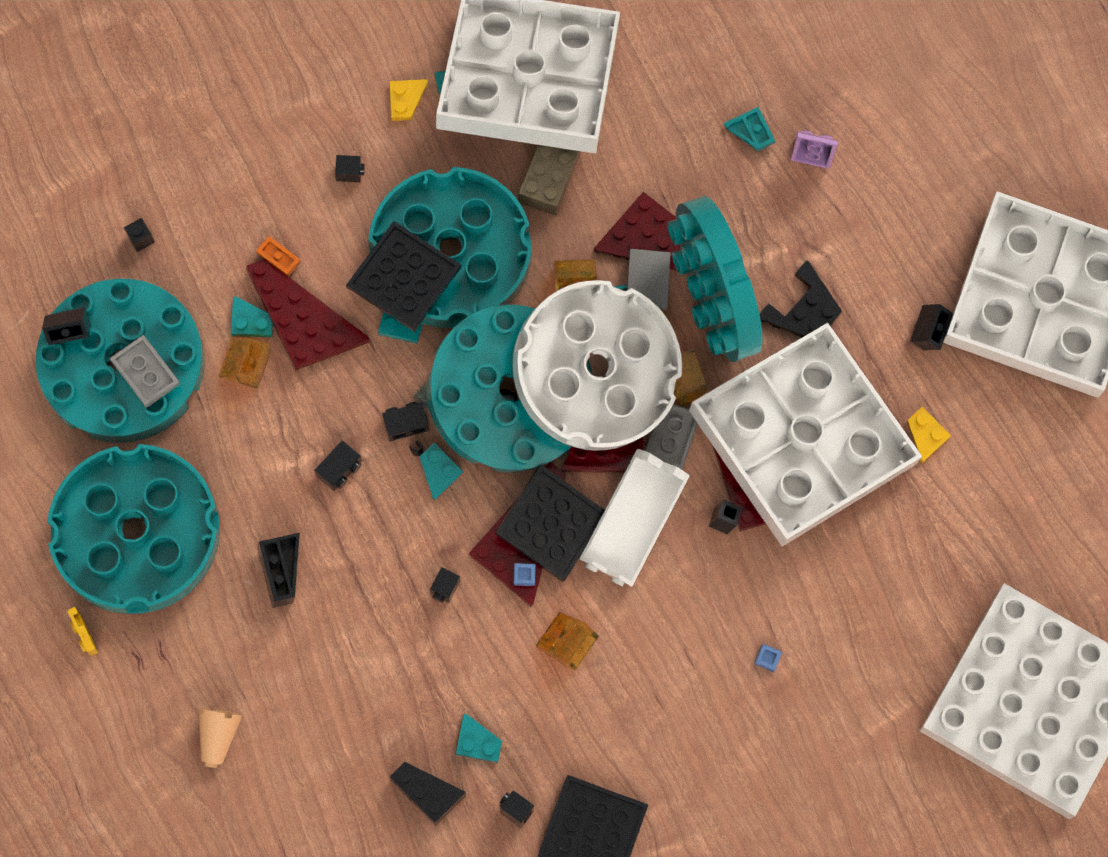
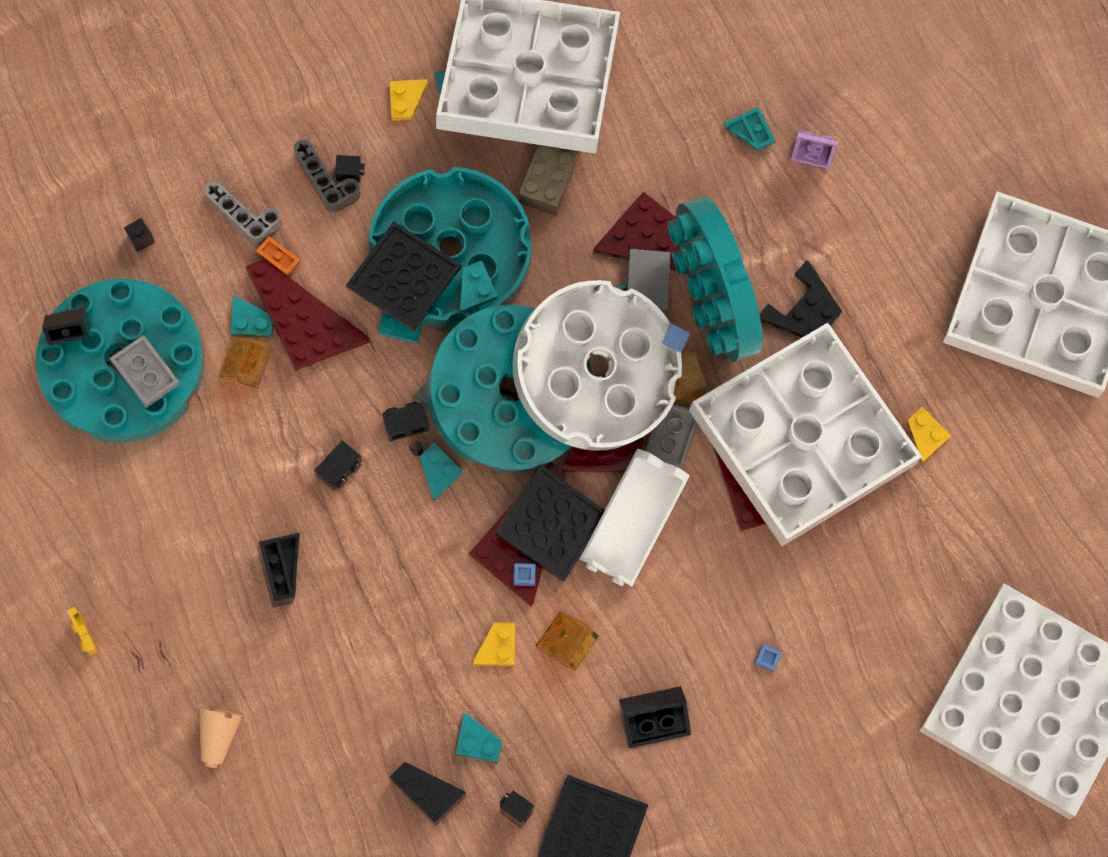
teal plate [47,444,220,614] -> none
black brick [430,567,461,603] -> none
clear yellow slope [554,259,597,291] -> none
black brick [709,499,742,534] -> none
black brick [910,304,953,350] -> none
none -> light grey beam [205,182,281,245]
none -> dark grey beam [294,140,360,212]
none -> teal wing [460,260,498,313]
none -> yellow wing [474,622,515,666]
none -> black slope [619,686,691,748]
none -> medium blue tile [662,324,690,353]

